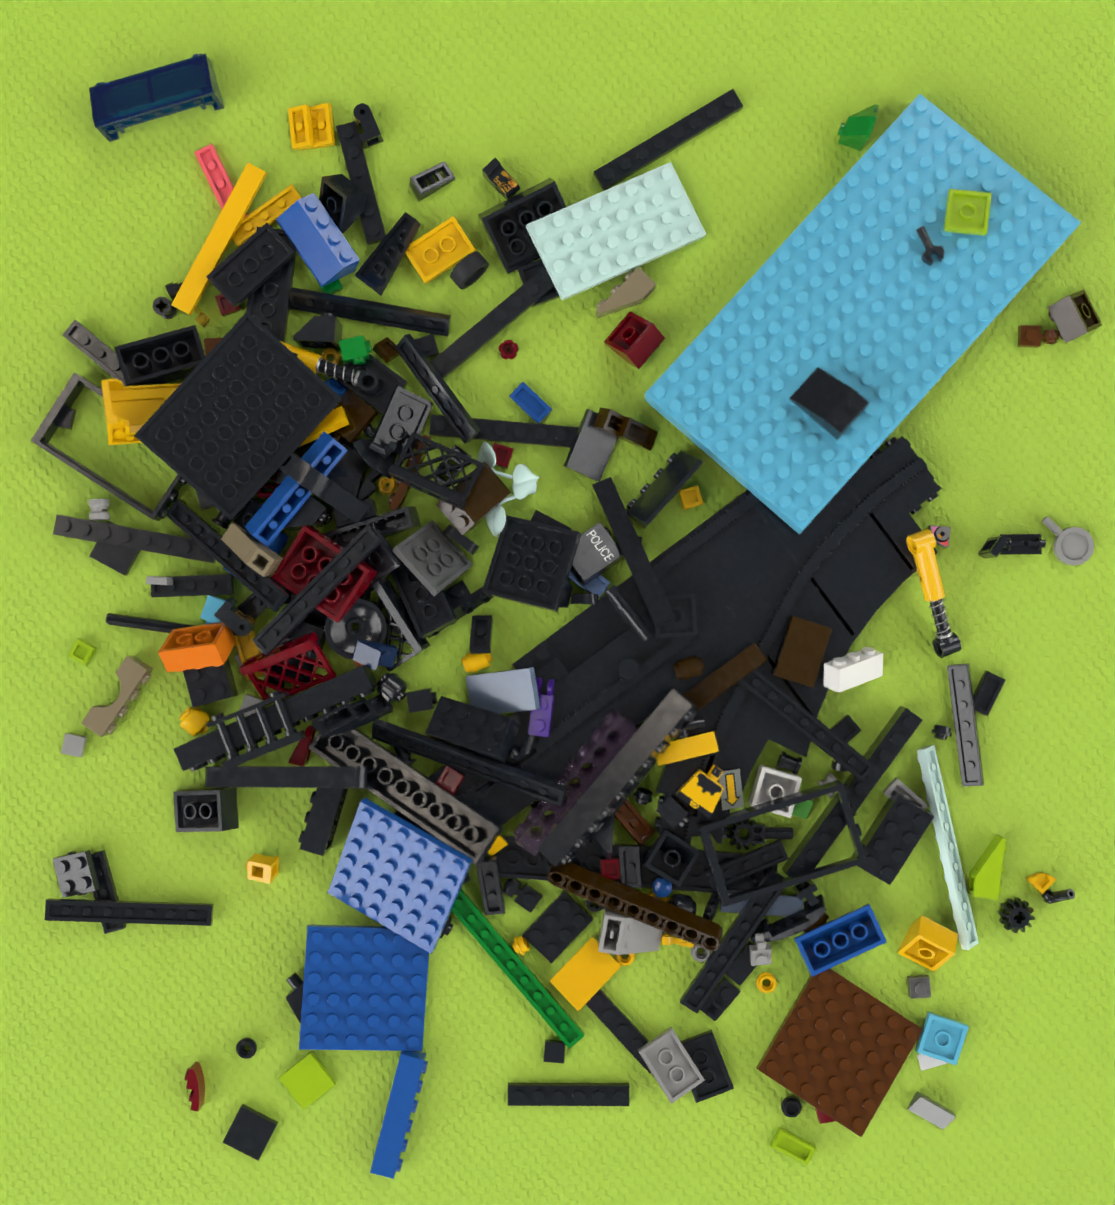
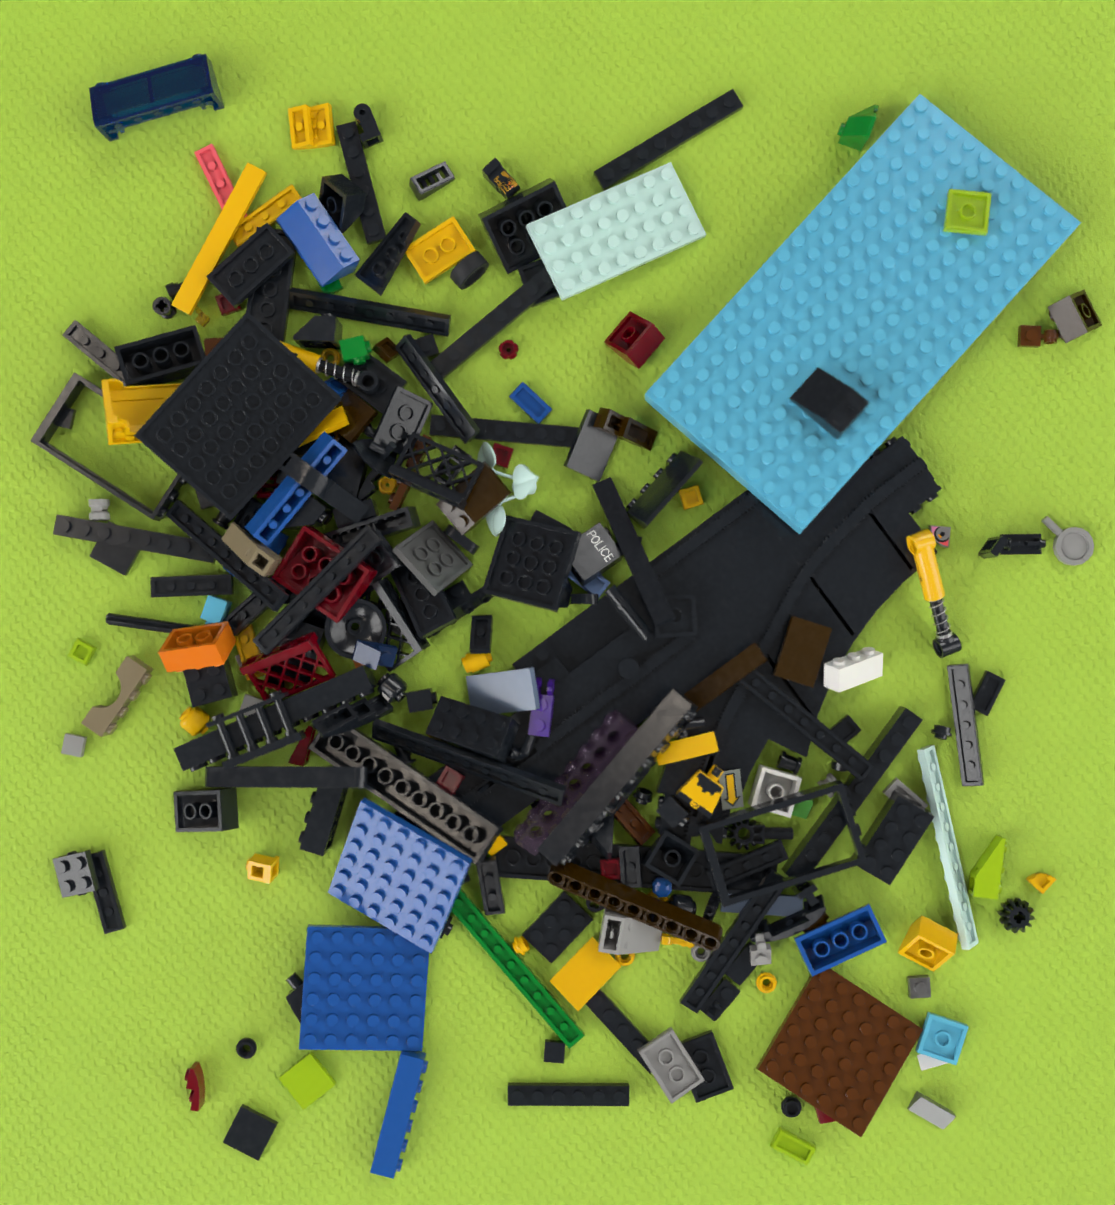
black plate [44,898,214,926] -> none
light grey tile [146,576,173,585] -> none
black leg [214,597,255,636] -> none
black plate [503,878,543,913] -> none
dark tan slope [596,267,656,318] -> none
dark brown brick [673,655,705,681] -> none
black bar [916,226,944,266] -> none
black arm [1041,889,1075,904] -> none

